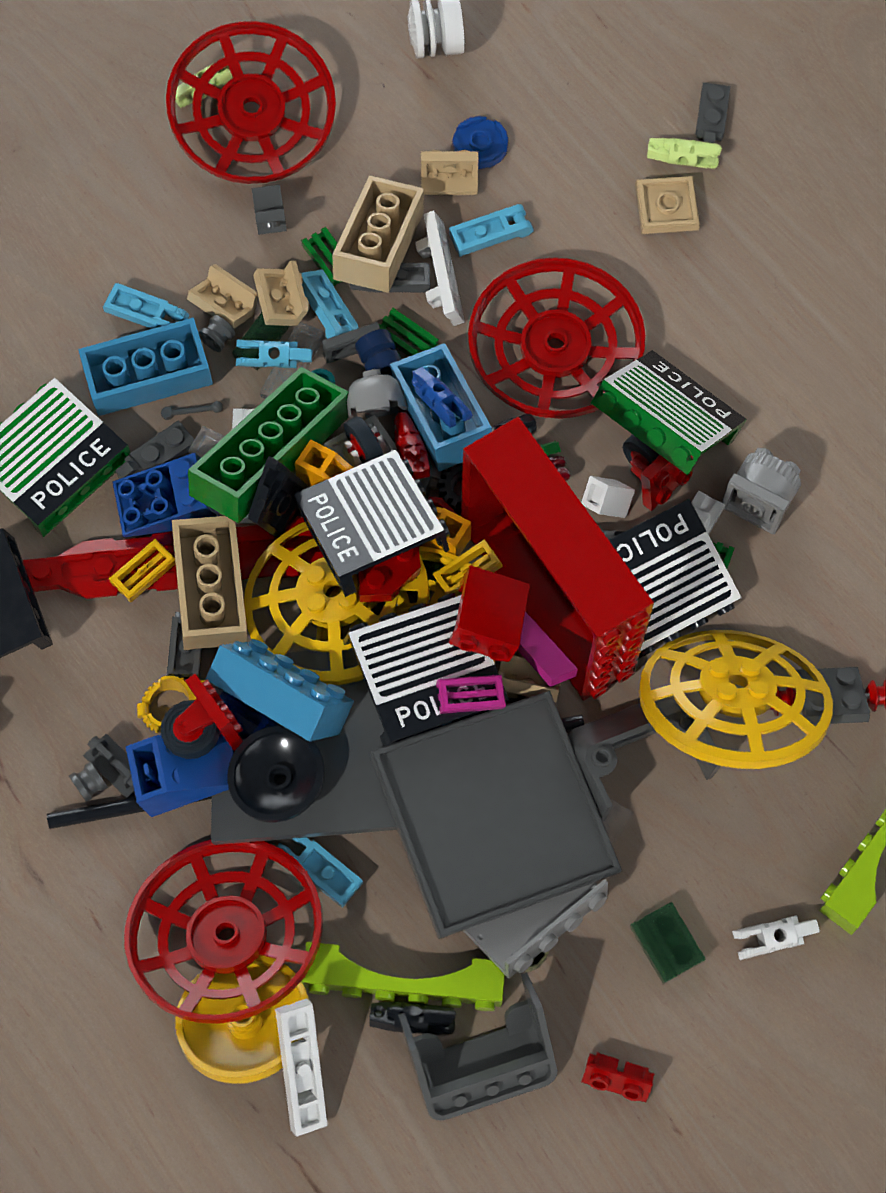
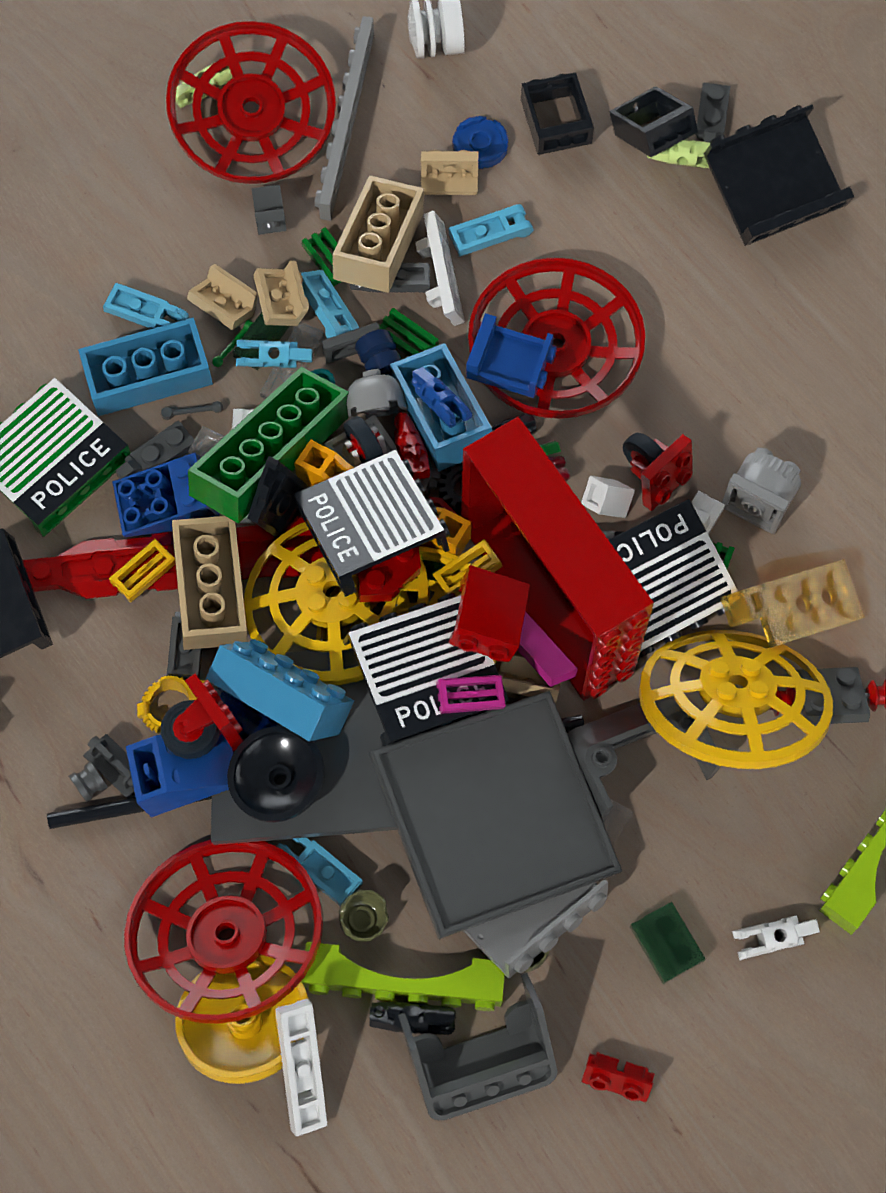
dark grey wheel [198,315,236,352] -> none
panel [591,350,747,475] -> none
tan plate [635,176,700,234] -> none
none -> green hinge [212,319,255,367]
none -> light grey plate [315,16,374,221]
none -> olive hair [339,890,389,941]
none -> blue panel [466,313,557,398]
none -> black window [521,72,594,155]
none -> black window [609,86,698,158]
none -> black panel [703,104,855,246]
none -> clear yellow hinge [720,559,865,648]

